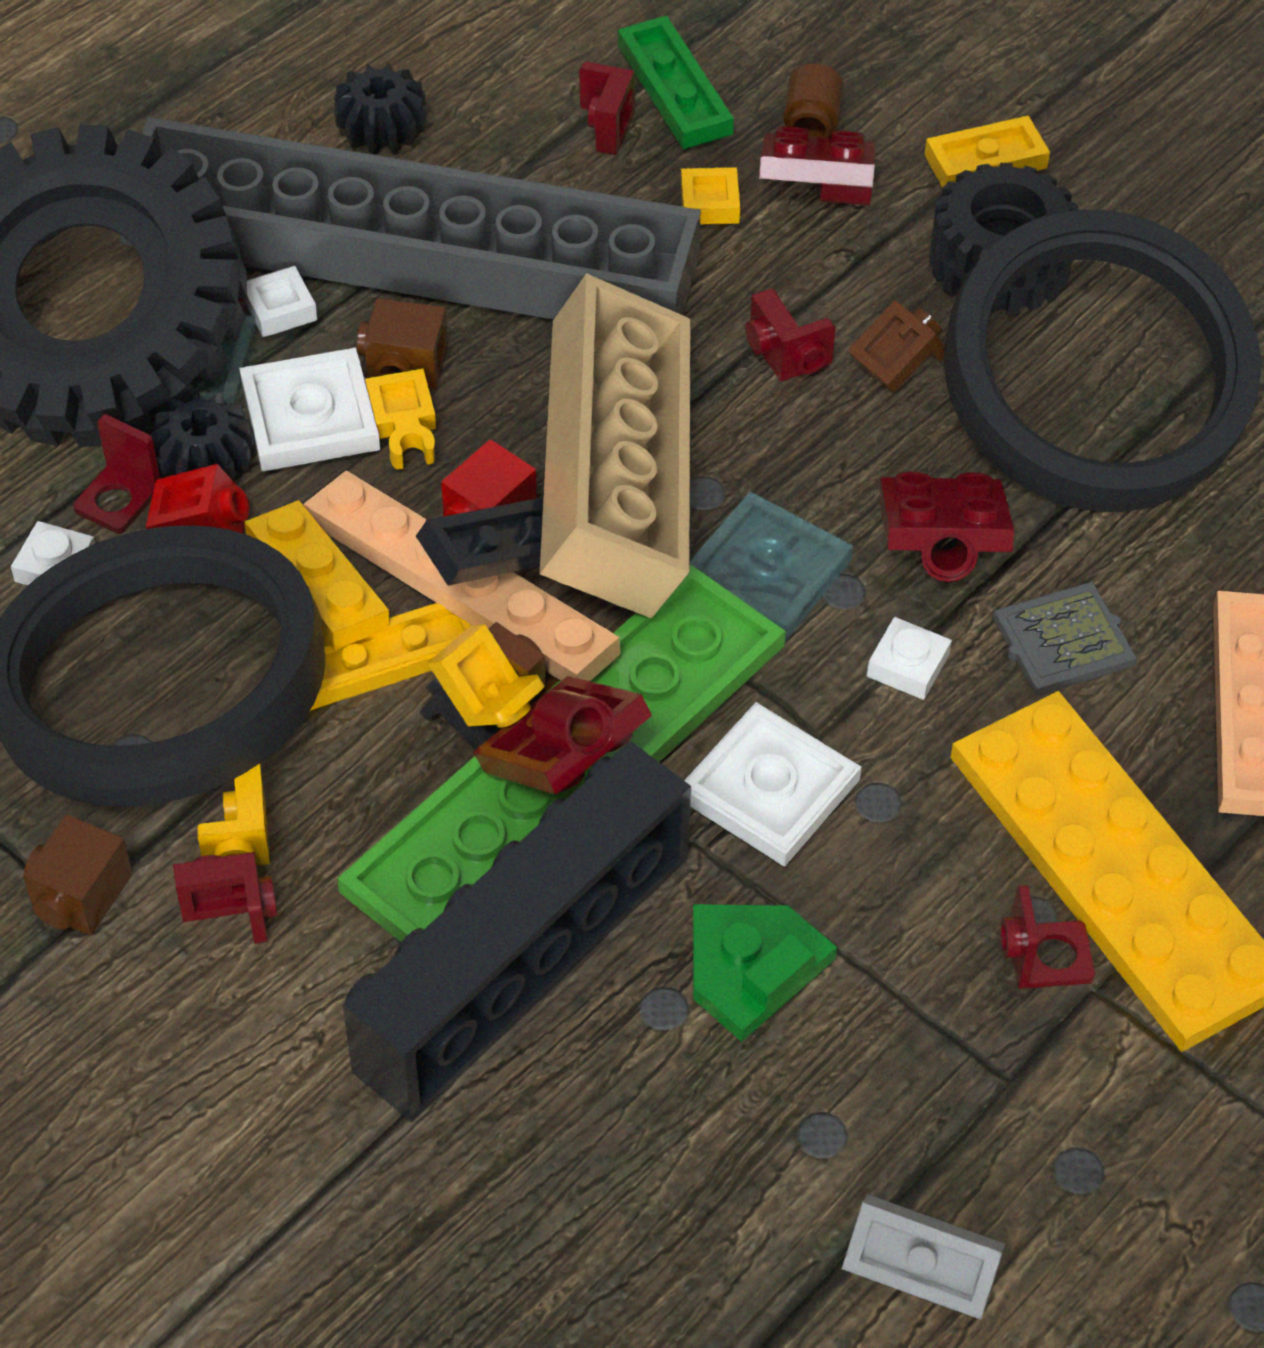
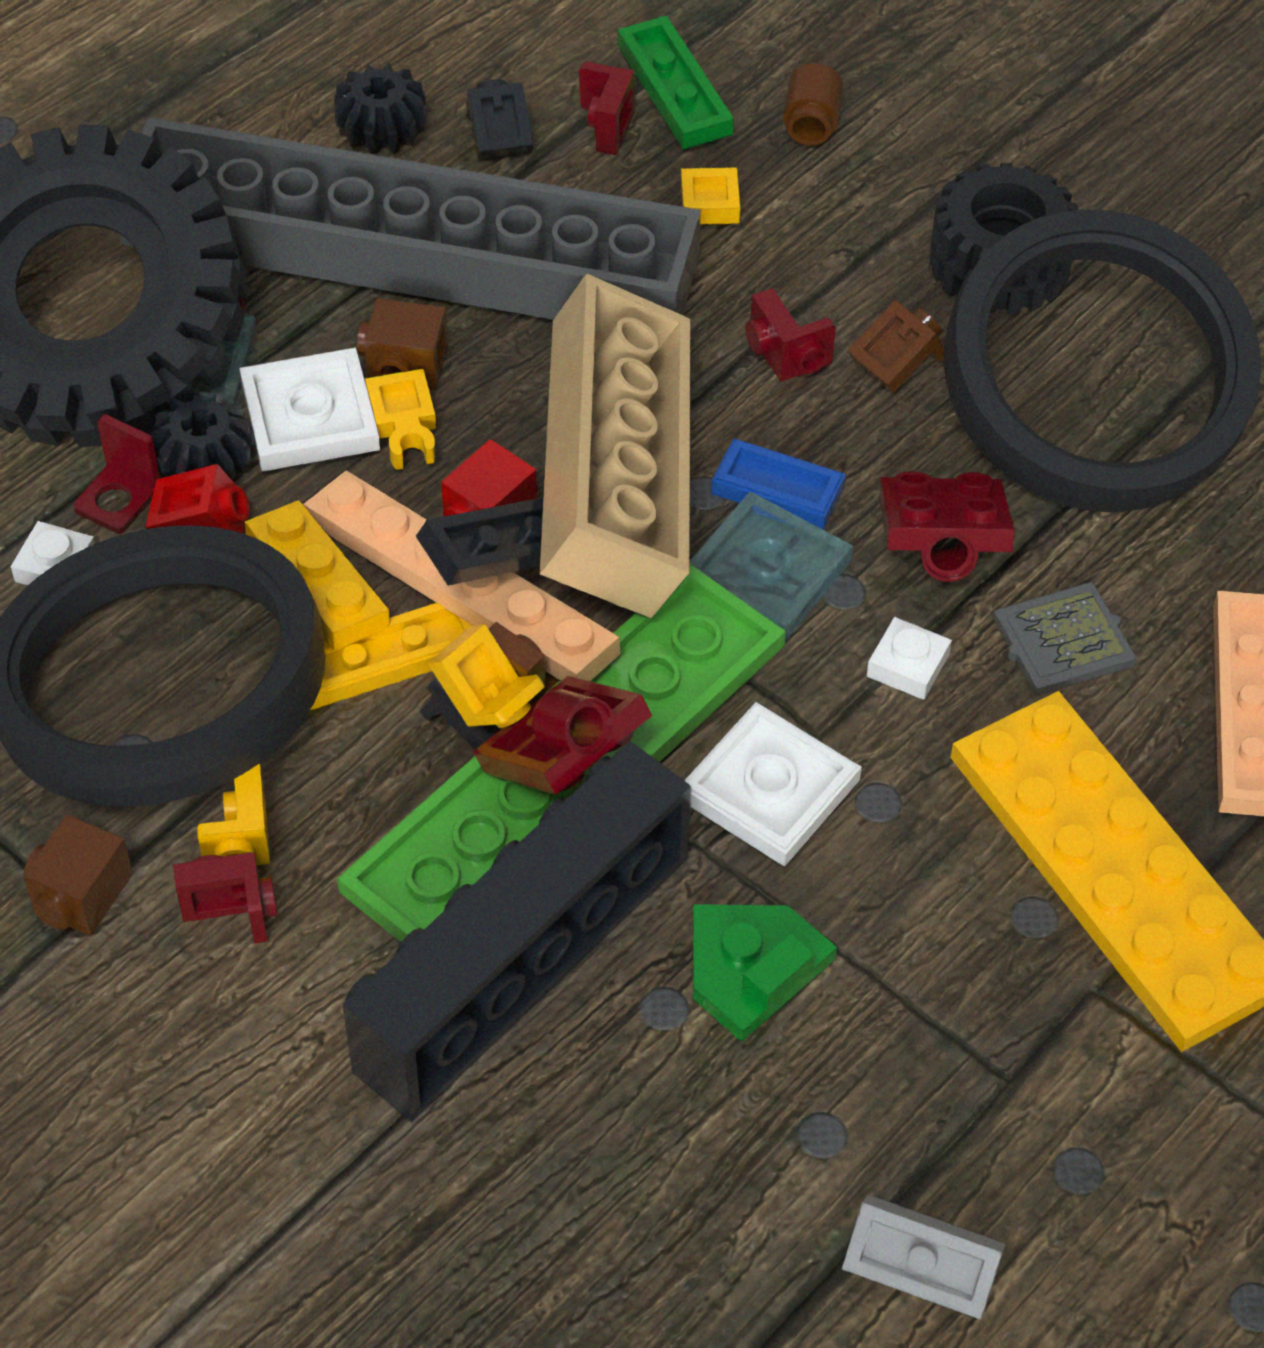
white plate [245,266,317,337] -> none
dark red plate [759,126,875,206] -> none
yellow plate [924,115,1050,188] -> none
dark red bracket [1000,885,1095,989] -> none
none -> black bracket [465,79,534,159]
none -> blue tile [711,438,846,531]

